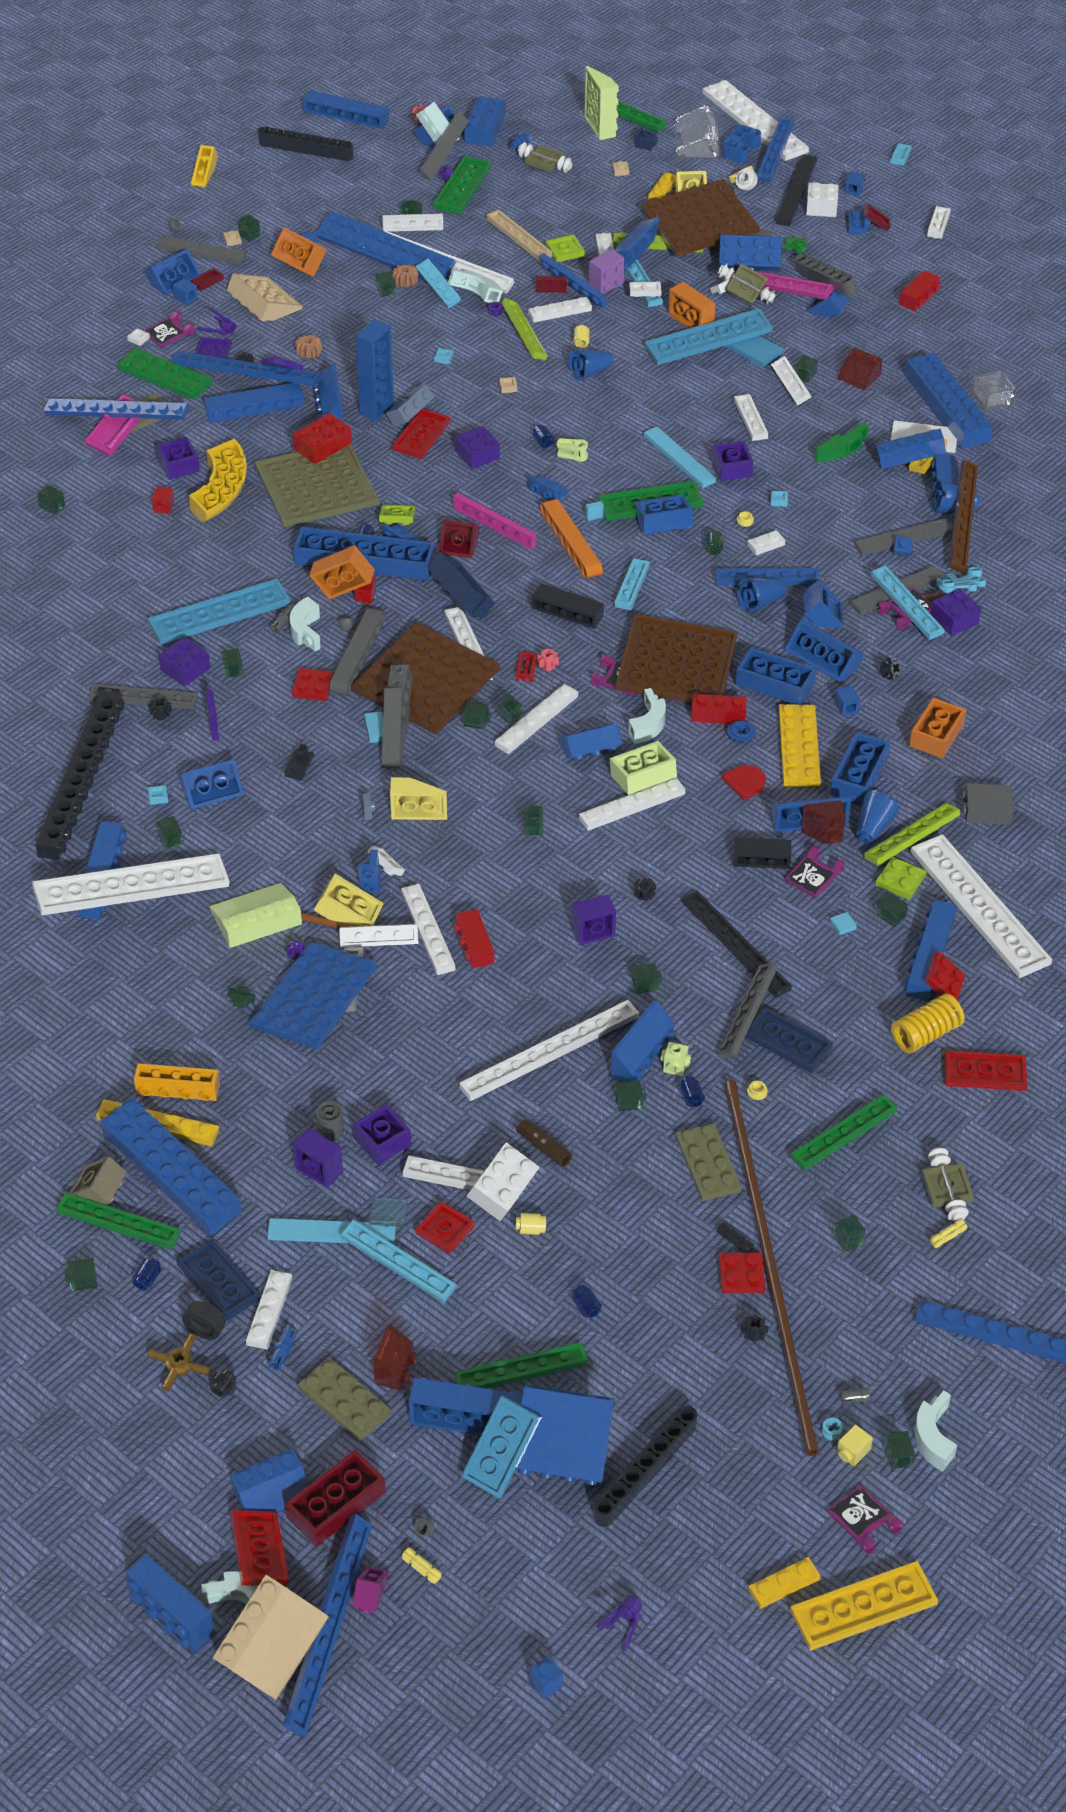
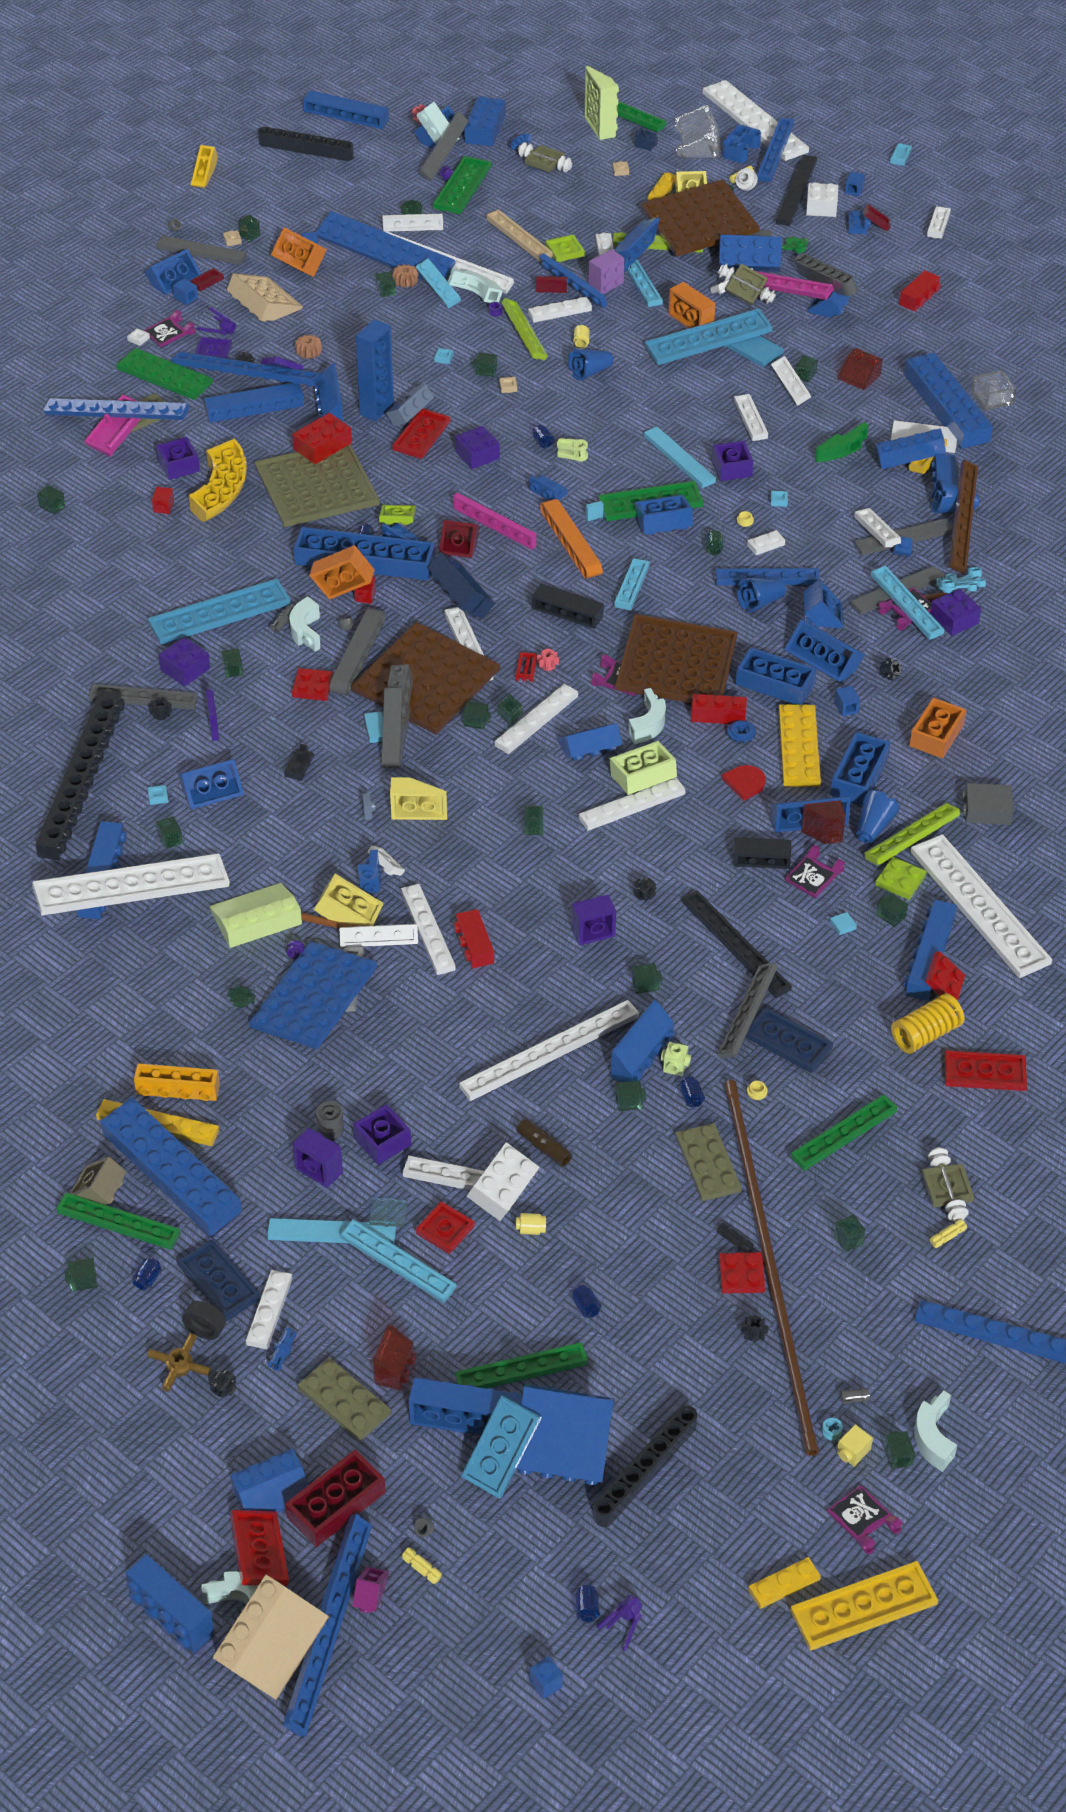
white plate [629,282,661,297] -> none
none -> clear green brick [473,352,497,377]
none -> clear blue brick [575,1585,600,1623]
none -> white plate [855,508,901,547]

